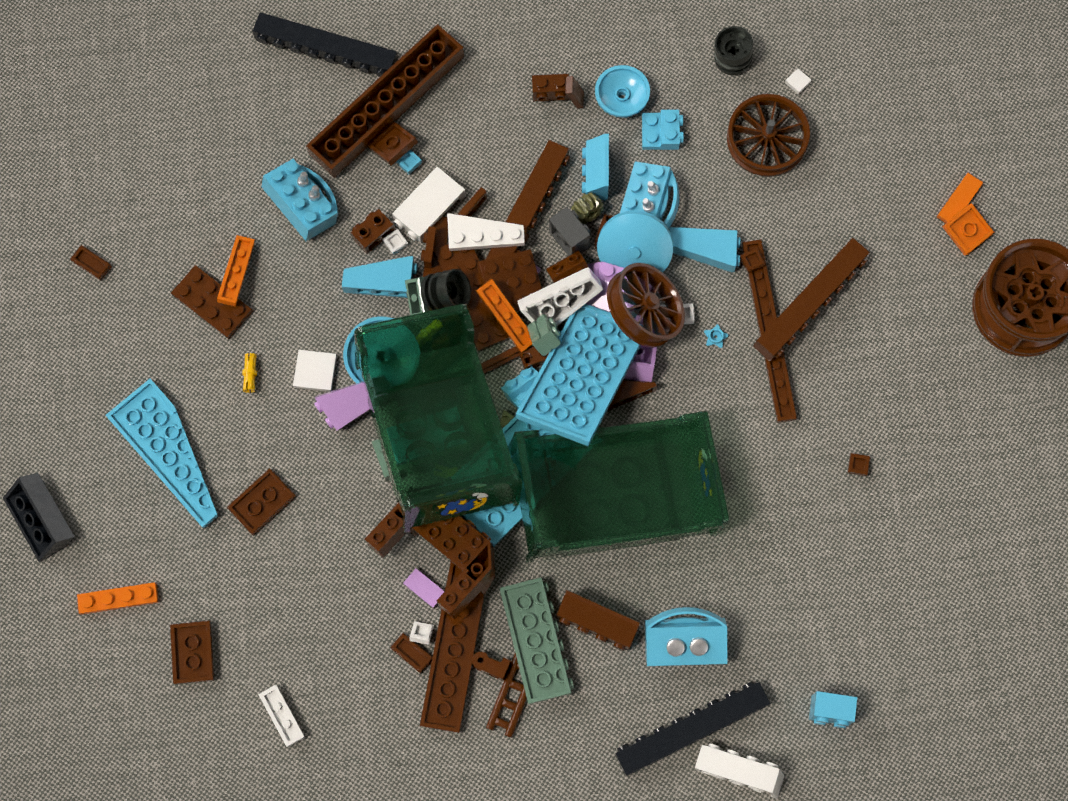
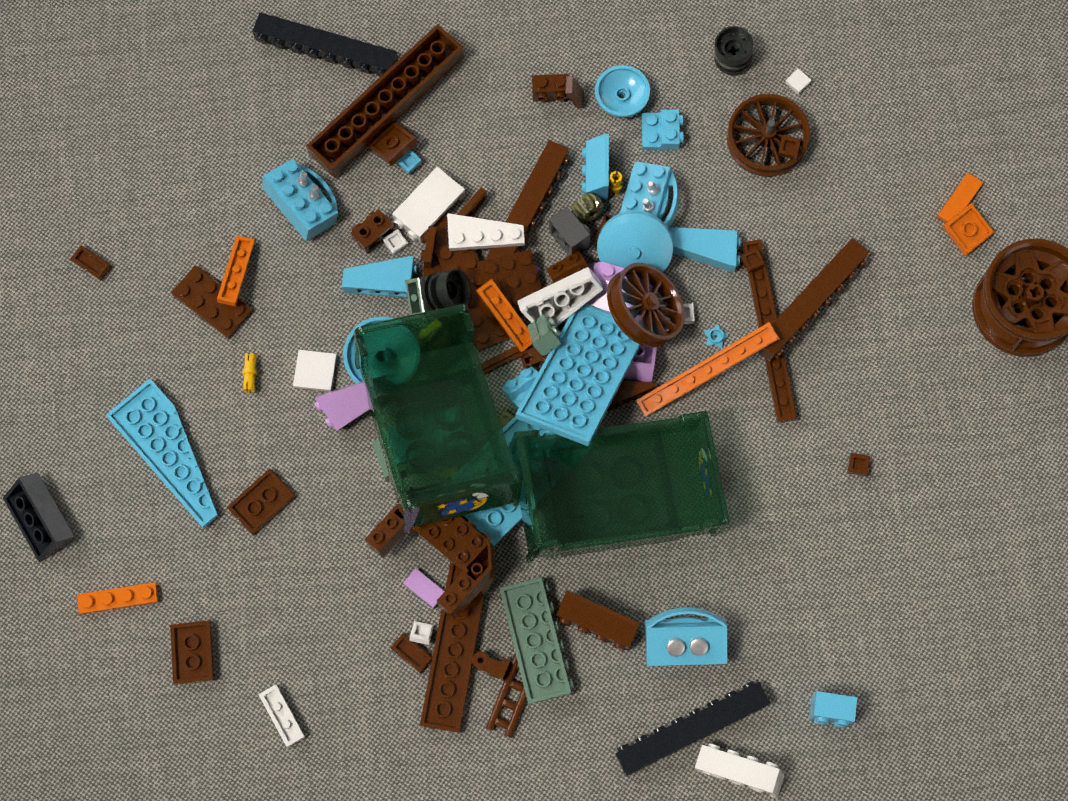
none -> yellow pin [609,171,623,196]
none -> orange tile [636,322,779,417]
none -> reddish brown plate [778,136,801,159]

